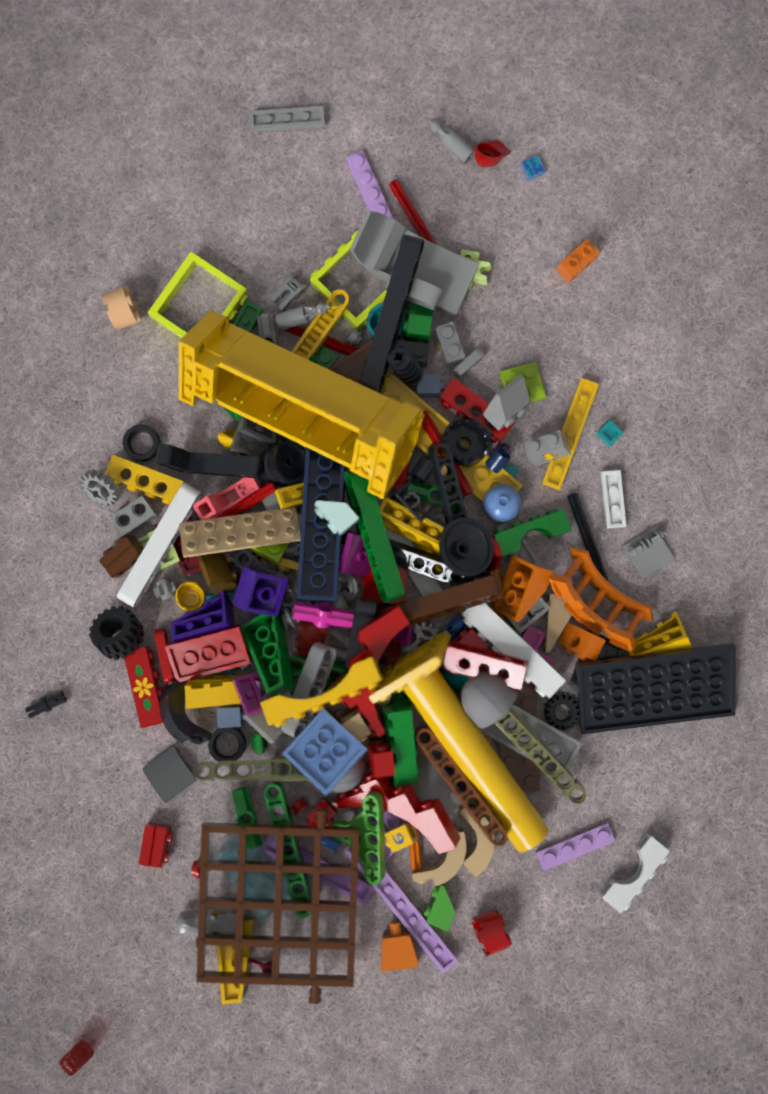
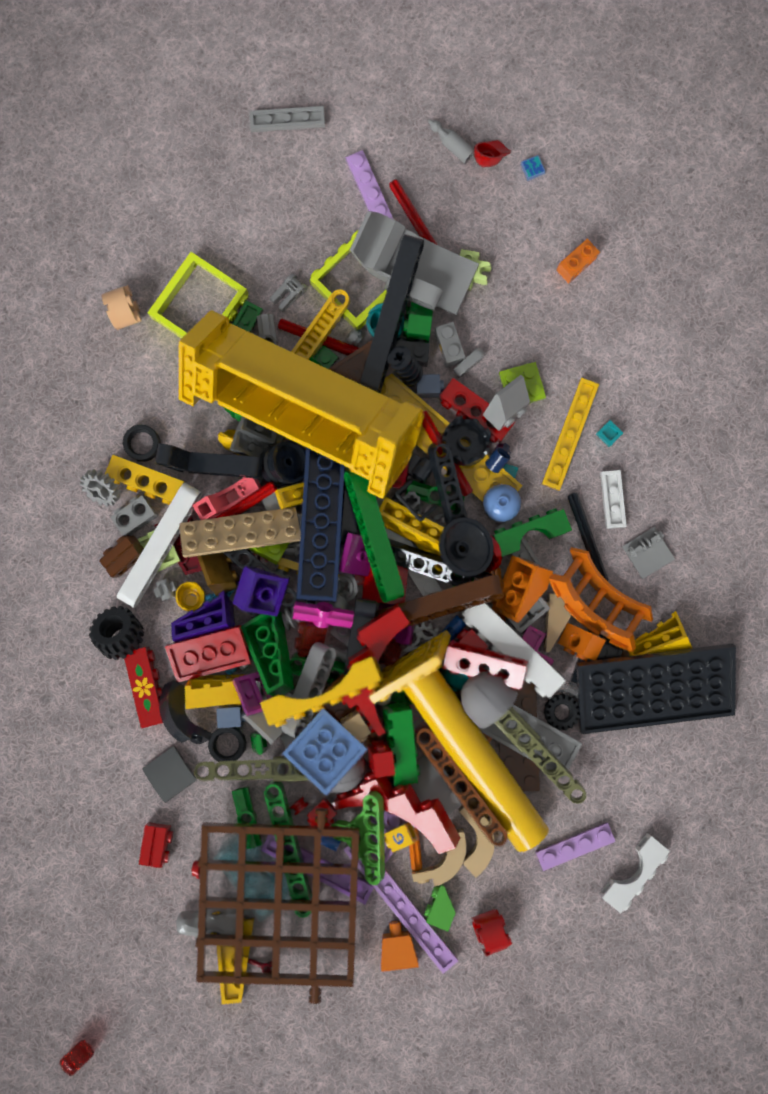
black pin [25,691,67,718] -> none
red beam [154,628,176,684] -> none
light grey wheel [276,303,331,331] -> none
light aqua slope [314,500,359,536] -> none
light grey brick [524,430,571,466] -> none

